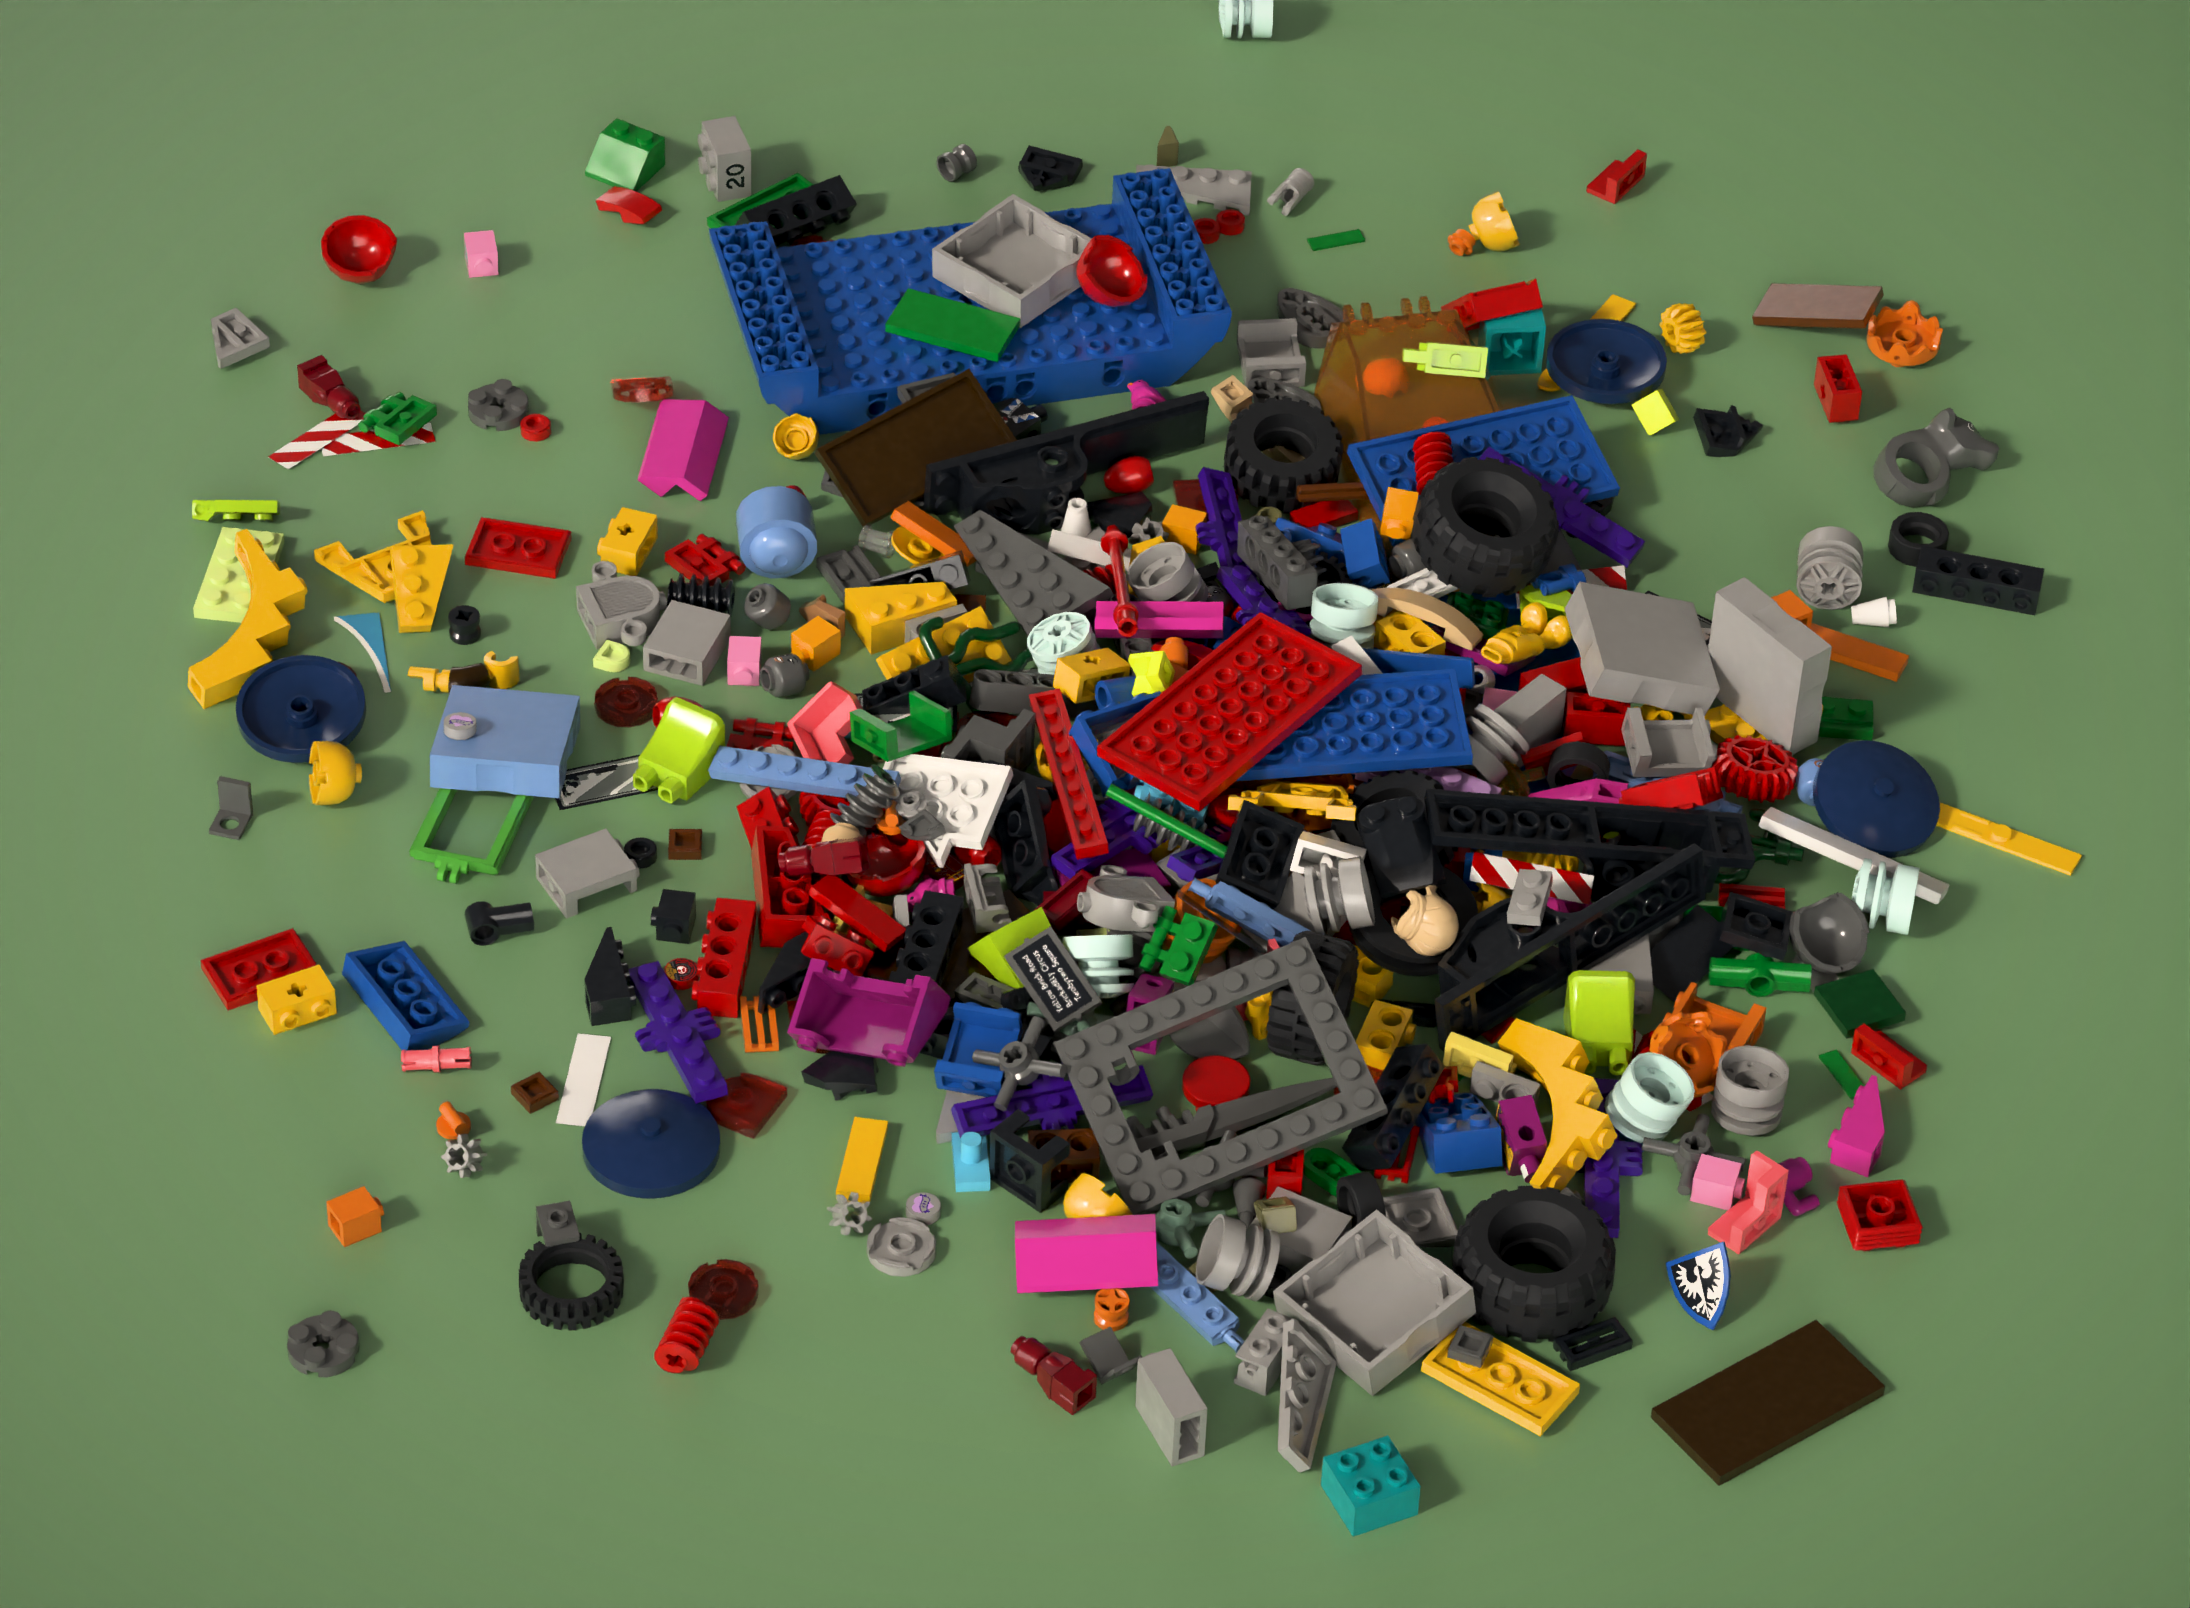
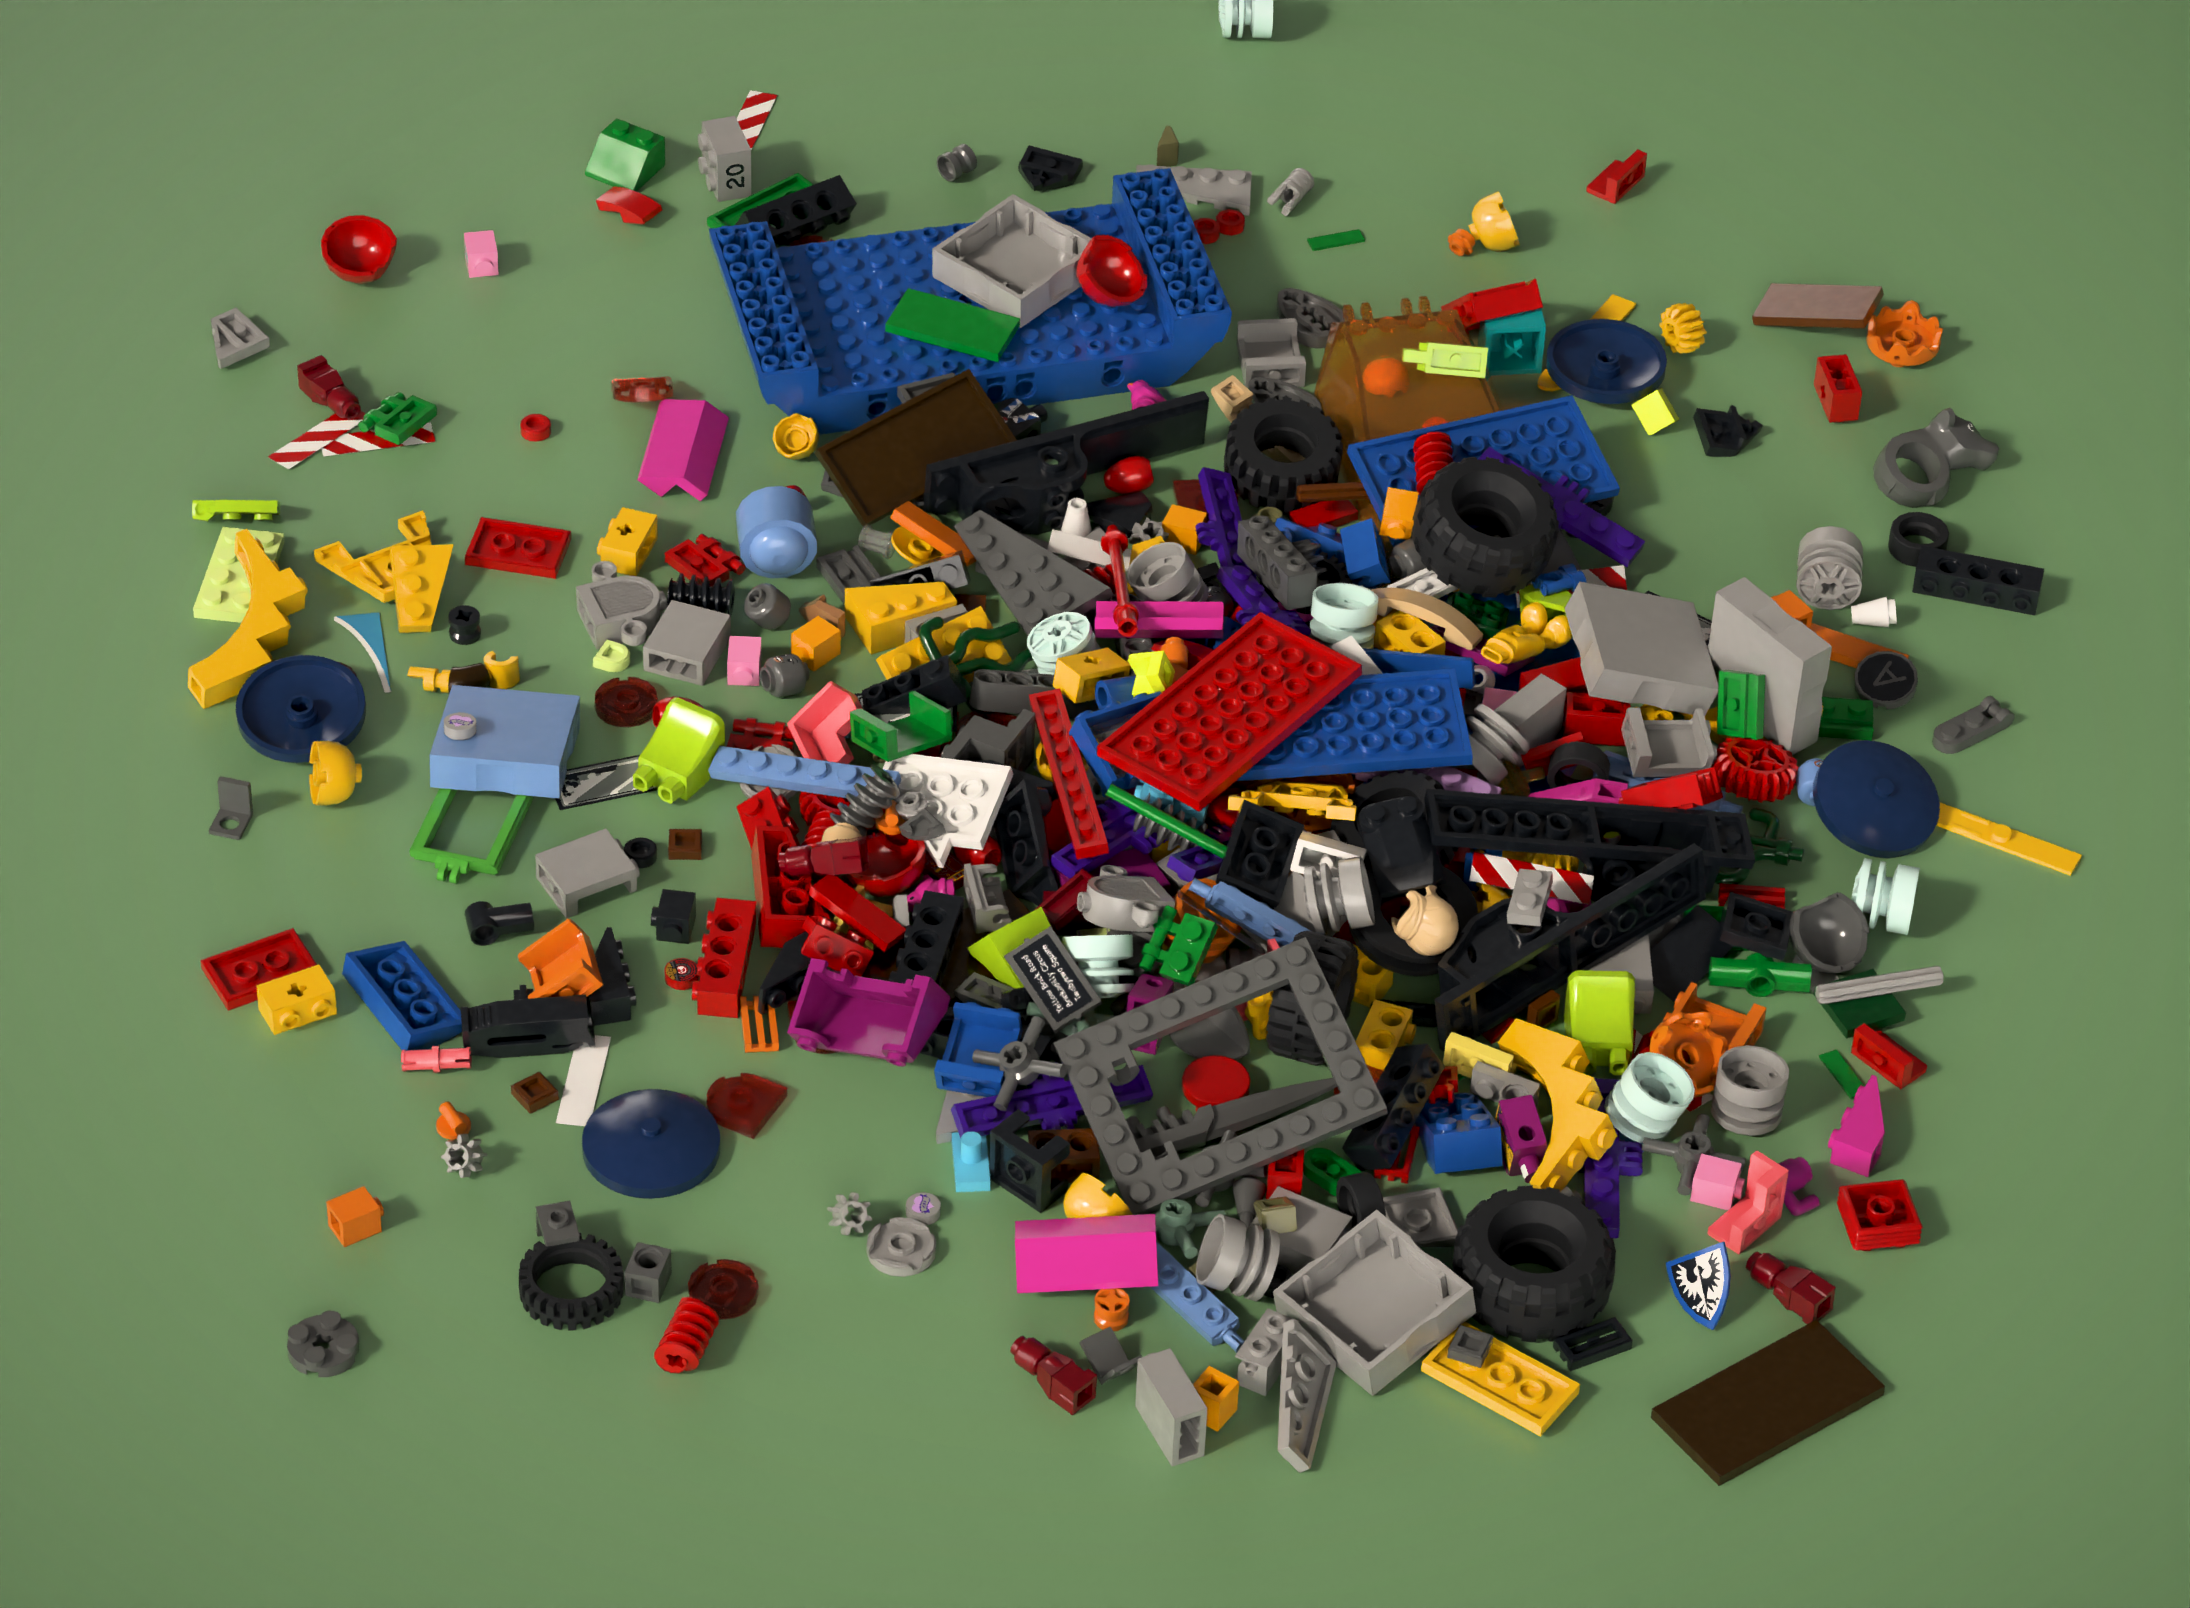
dark grey plate [468,379,529,431] -> none
dark purple hinge [629,961,728,1104] -> none
black slope [801,1051,879,1101] -> none
yellow tile [836,1117,888,1202] -> none
teal brick [1321,1435,1421,1537] -> none
white tile [1758,807,1950,904] -> none
none -> black piece [461,985,595,1058]
none -> orange panel [518,919,603,999]
none -> dark grey brick [624,1242,672,1303]
none -> sticker [737,90,777,150]
none -> light orange brick [1193,1366,1239,1432]
none -> reddish brown tile [1527,990,1560,1028]
none -> green plate [1717,669,1765,740]
none -> dark red piece [1746,1251,1836,1324]
none -> light grey axle [1815,966,1944,1004]
none -> black tile [1854,651,1918,709]
none -> dark grey plate [1932,696,2015,754]

